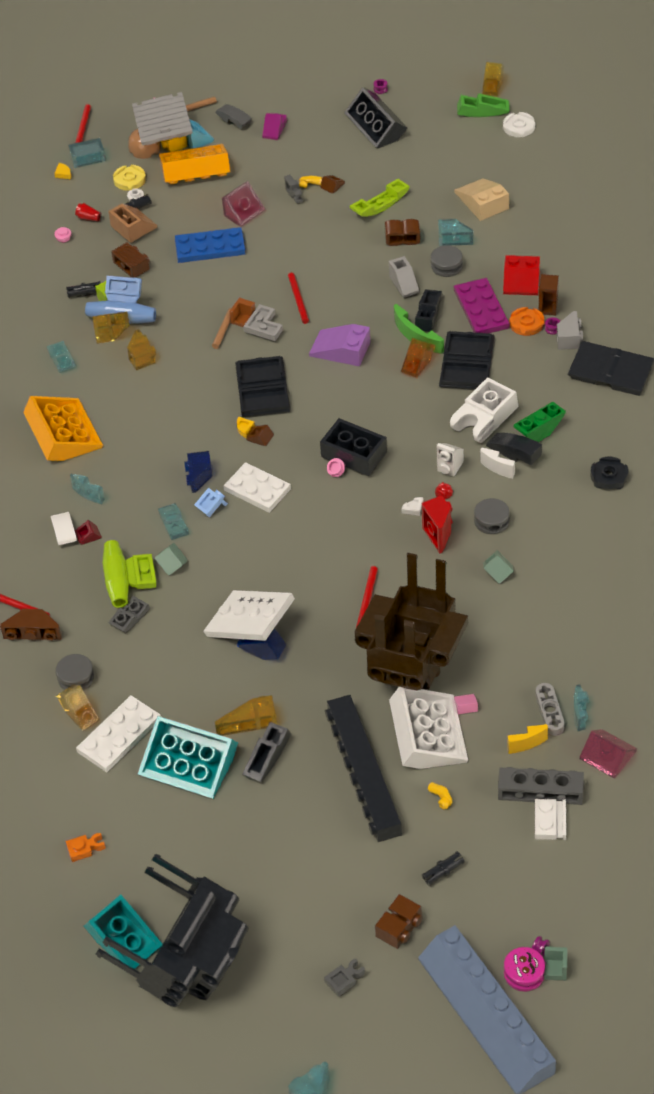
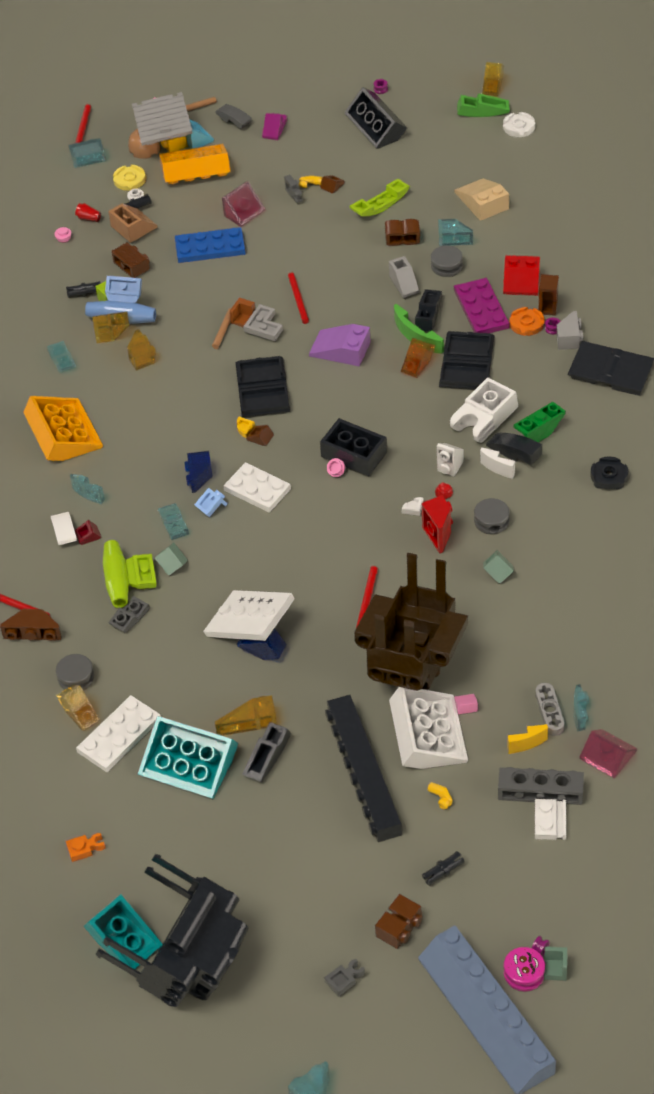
yellow tile [54,163,71,179] -> none

